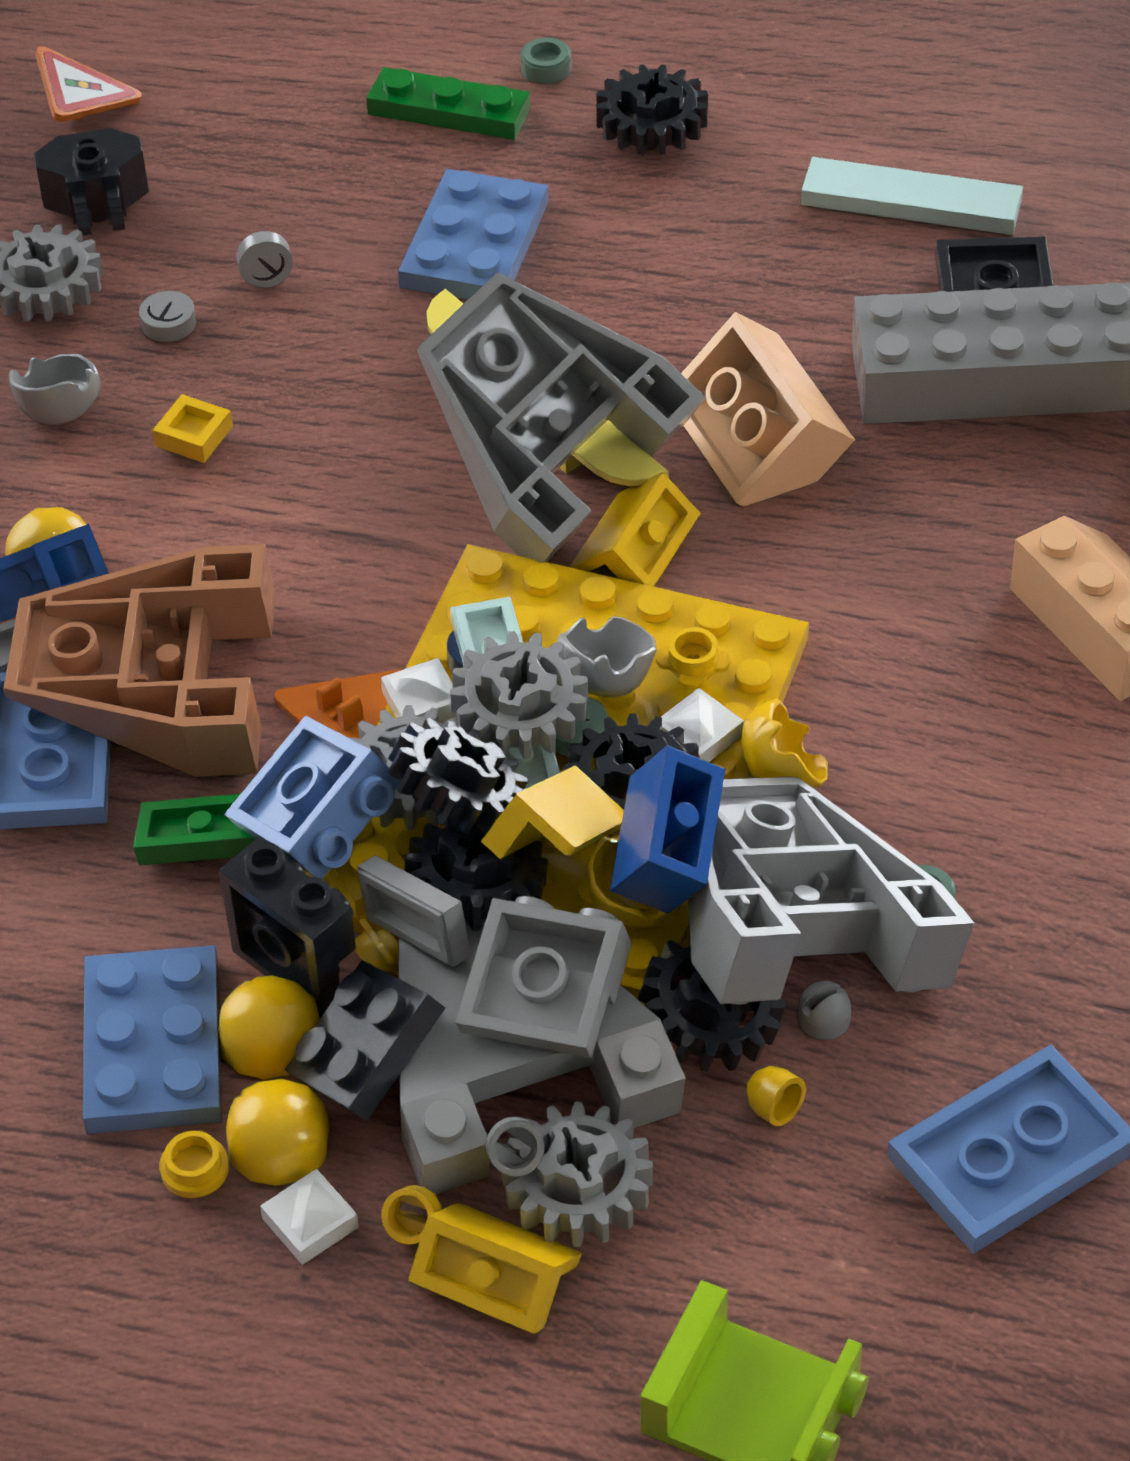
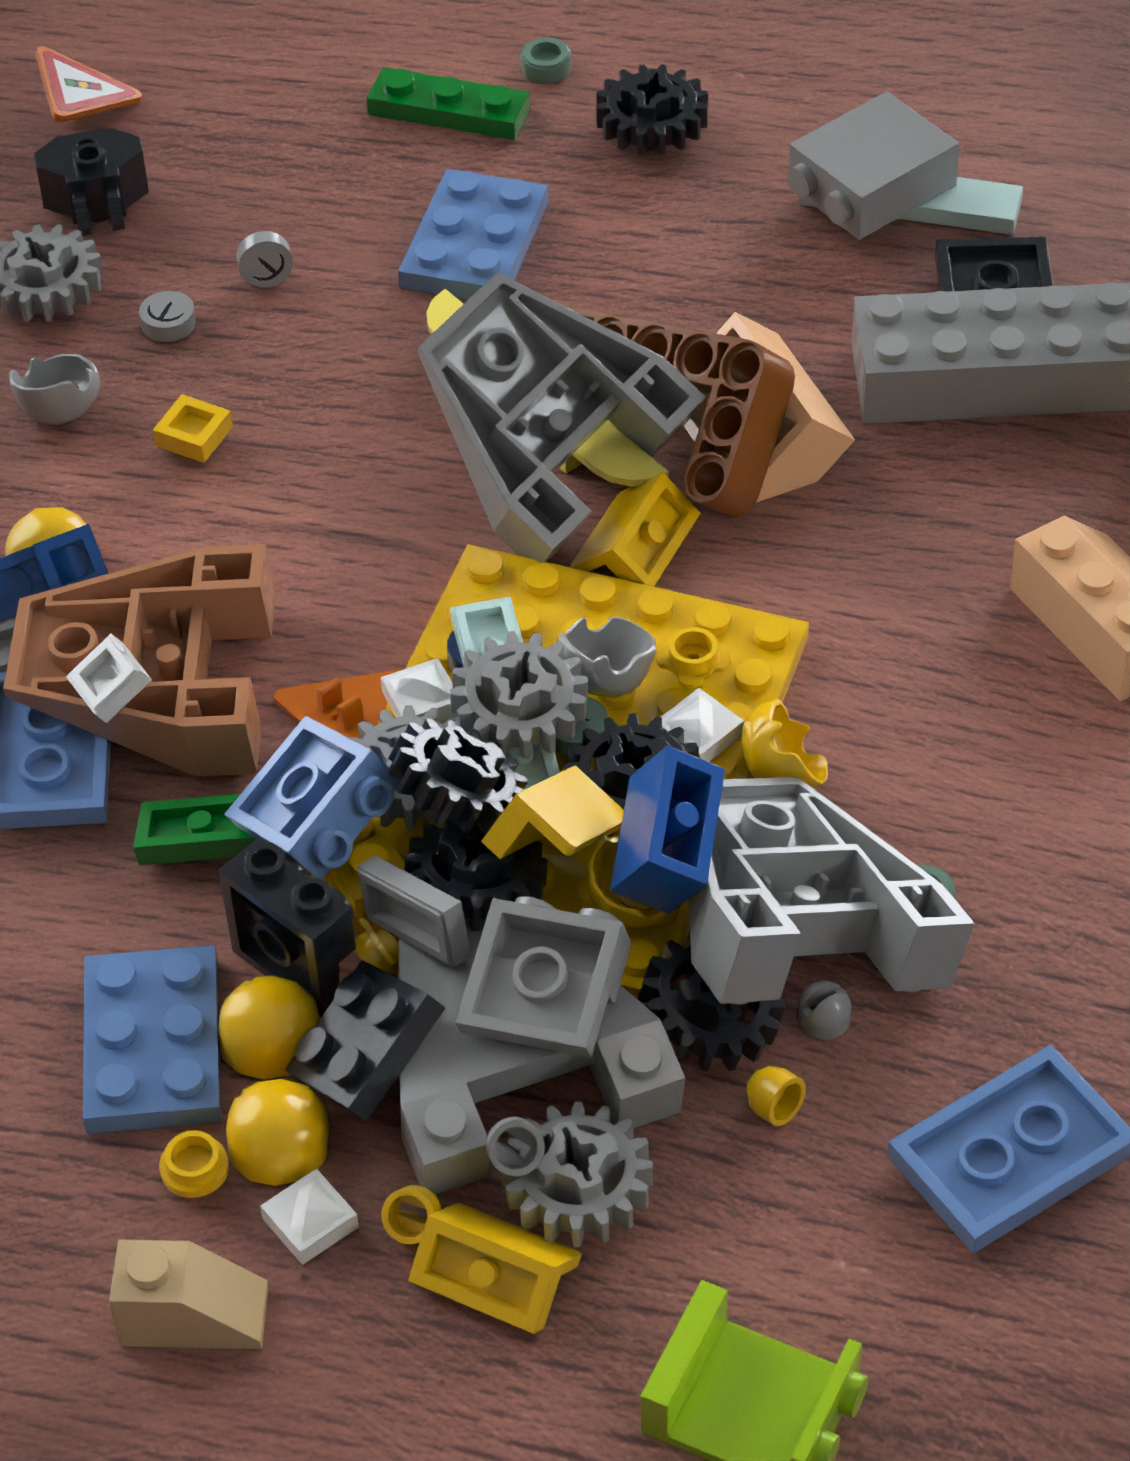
none -> white tile [66,634,152,723]
none -> tan slope [109,1239,269,1349]
none -> dark orange beam [565,306,795,518]
none -> light grey brick [788,91,960,240]

